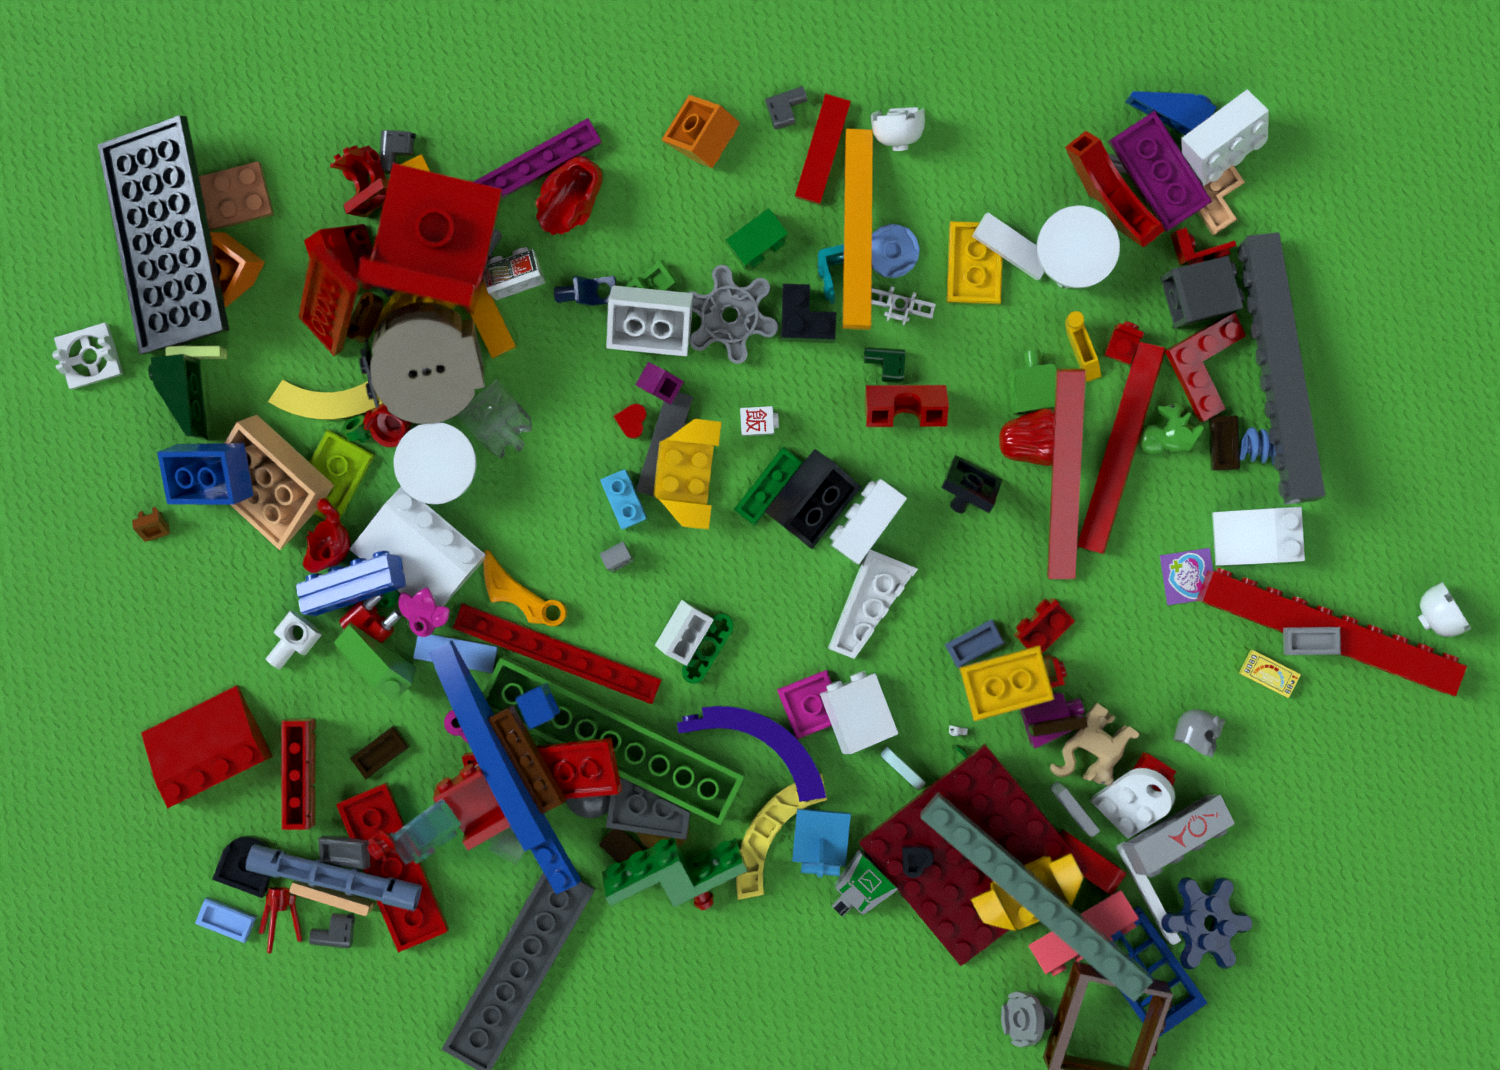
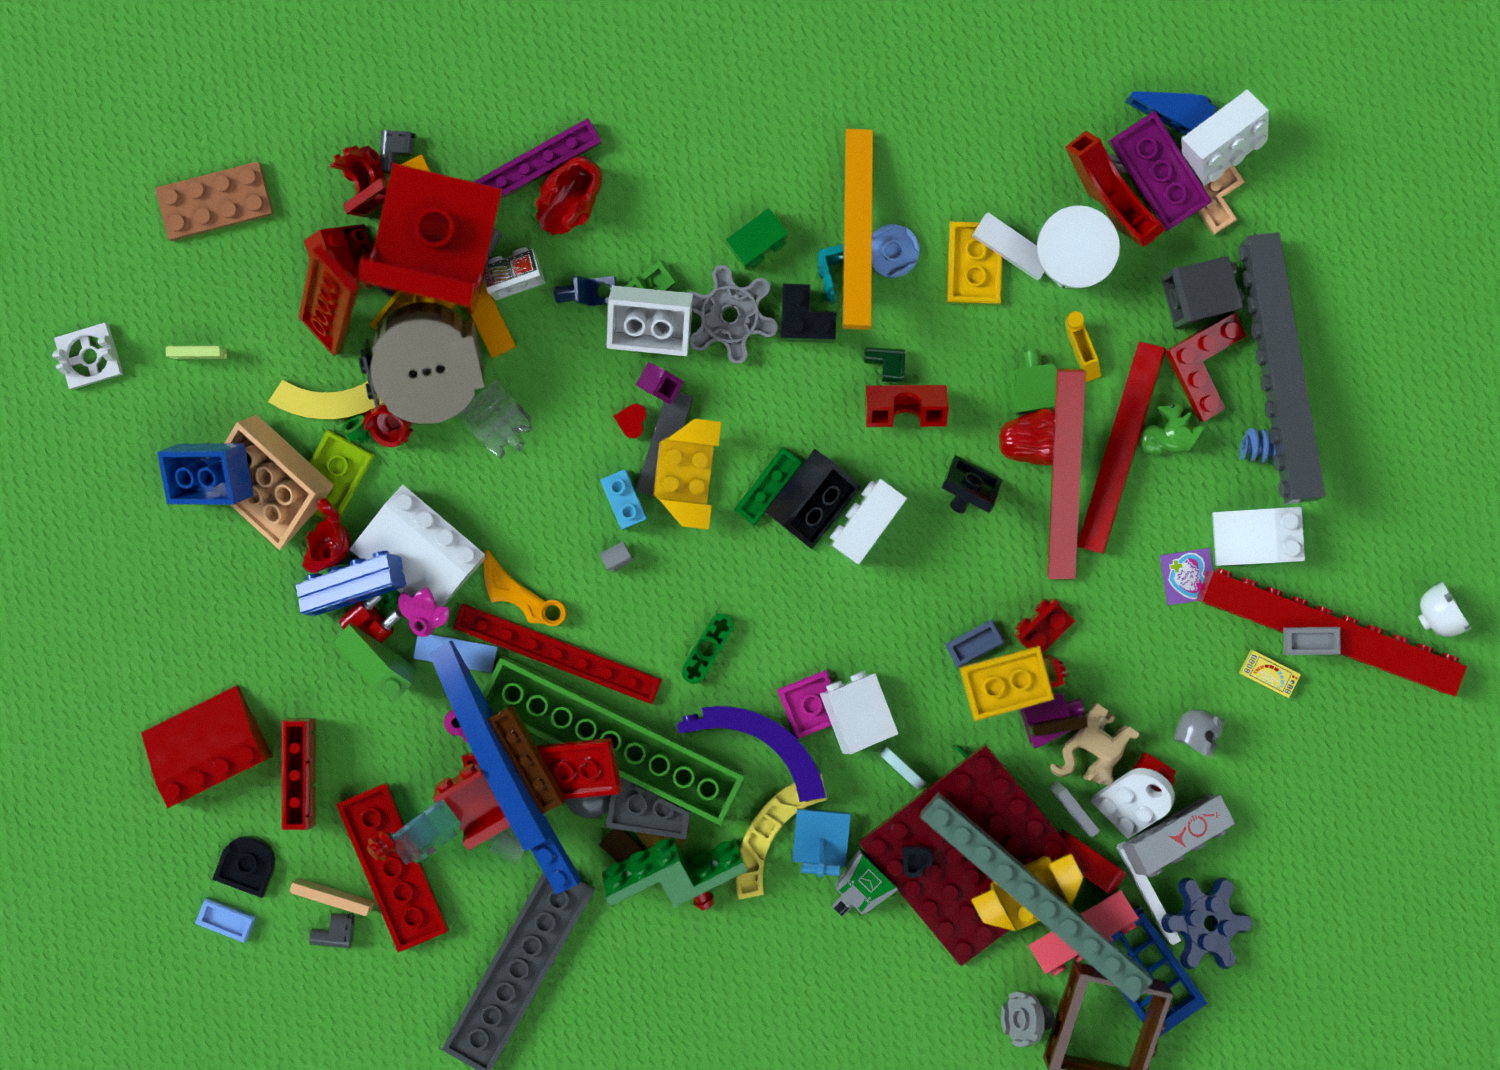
plate [98,115,229,355] -> none
dark orange tile [132,507,170,542] -> none
dark green slope [148,354,208,439] -> none
orange slope [210,232,265,308] -> none
sand blue piece [246,844,422,911] -> none
red plant [259,887,302,954] -> none
white piece [266,610,322,670] -> none
dark grey tile [318,835,371,869] -> none
reddish brown beam [347,292,384,343] -> none
dark brown tile [350,725,410,779] -> none
white piece [394,422,477,504] -> none
blue panel [515,683,560,729] -> none
white brick [655,600,714,666] -> none
orange slope [662,95,740,168] -> none
white brick [740,406,779,437] -> none
dark grey piece [765,86,808,129] -> none
red tile [795,93,851,205] -> none
white wing [828,550,918,659] -> none
white cylinder [871,107,925,151] -> none
white piece [871,286,936,325] -> none
white piece [949,725,968,736] -> none
red bracket [1103,321,1144,365] -> none
red bracket [1170,228,1237,265] -> none
dark brown tile [1209,416,1240,471] -> none

